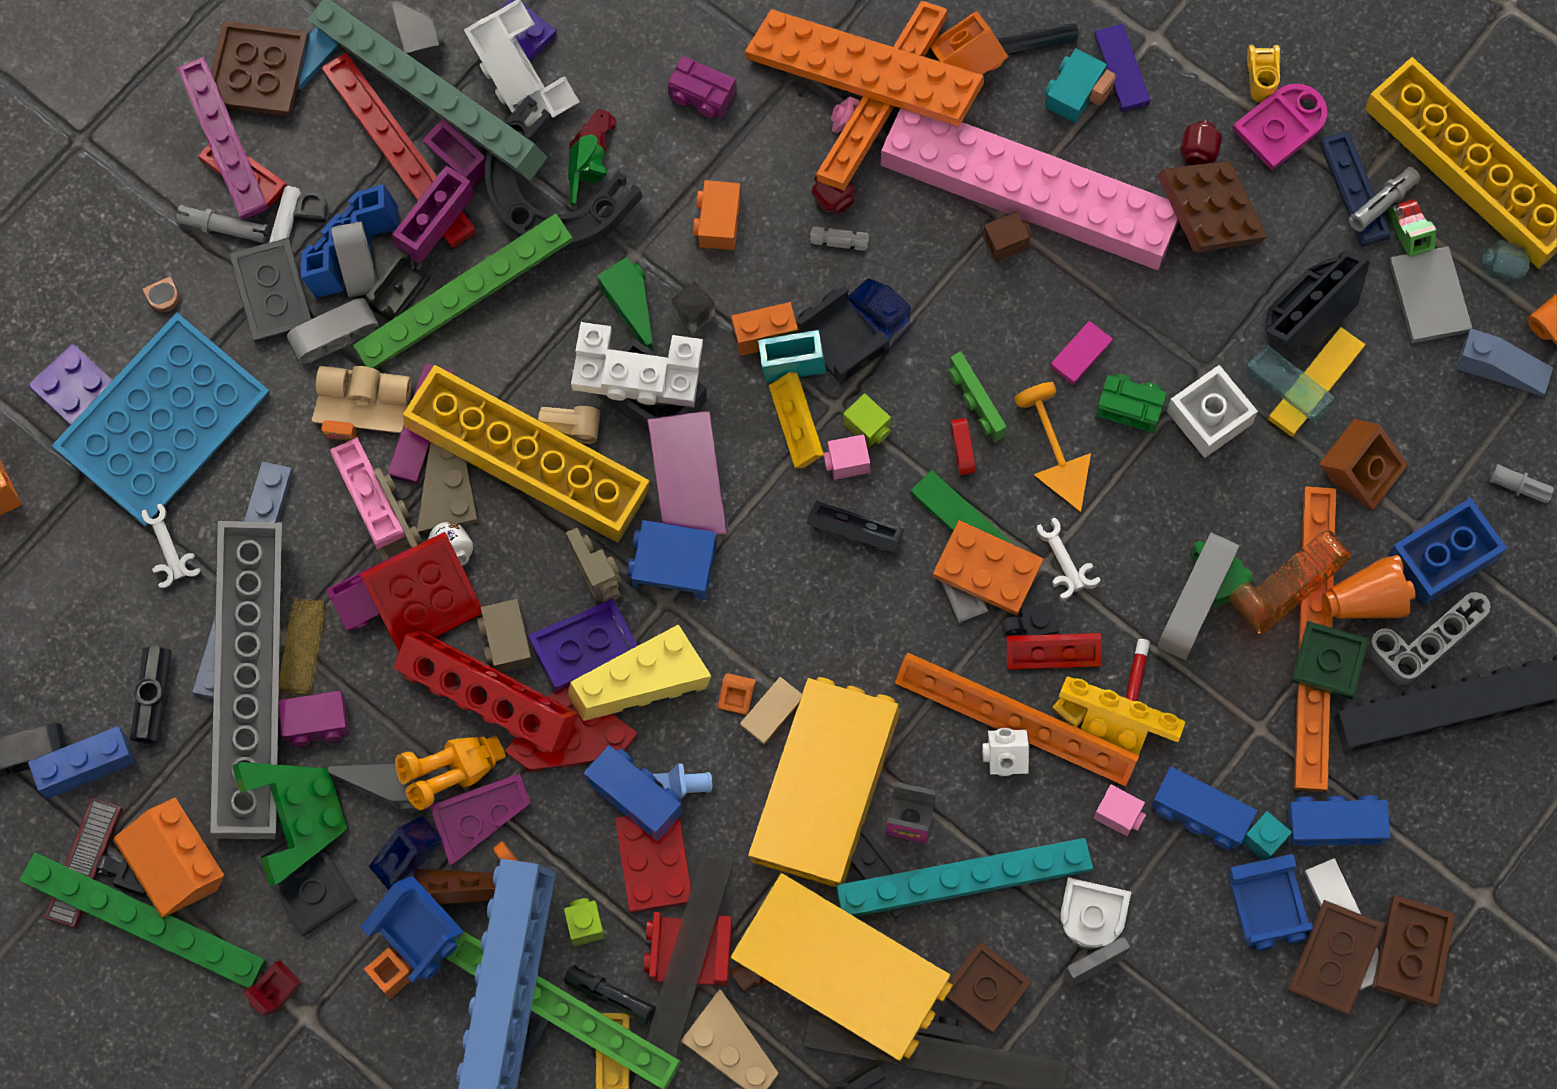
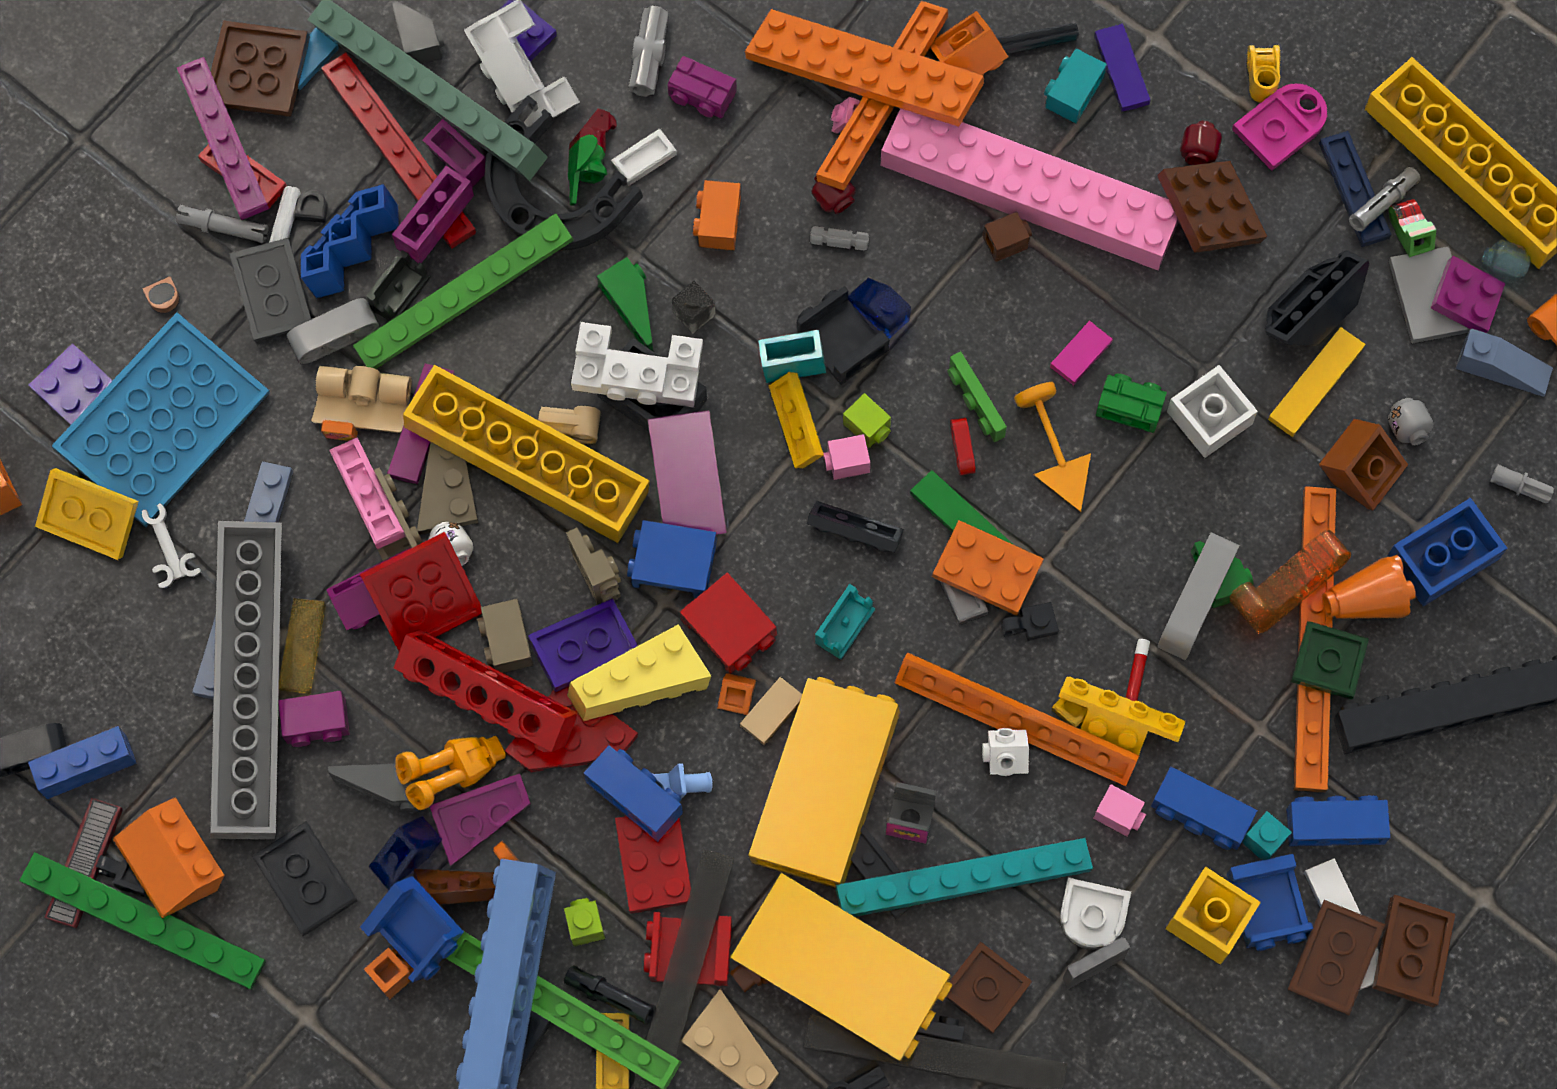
black piece [130,646,172,745] -> none
green wing [232,762,347,886] -> none
dark red bracket [243,960,302,1015] -> none
light grey beam [331,221,377,298] -> none
orange brick [731,302,798,356] -> none
red plate [1006,633,1102,669] -> none
white bar [1036,518,1100,601] -> none
nougat tile [1089,70,1116,106] -> none
clear light blue tile [1247,345,1336,422] -> none
light grey beam [1367,592,1490,687] -> none
none -> yellow plate [35,468,139,560]
none -> white tile [611,129,677,186]
none -> light grey piece [629,6,669,97]
none -> red panel [680,572,777,674]
none -> teal hinge [815,584,875,660]
none -> yellow slope [1165,867,1261,964]
none -> light grey head [1388,398,1434,445]
none -> magenta plate [1430,256,1506,333]

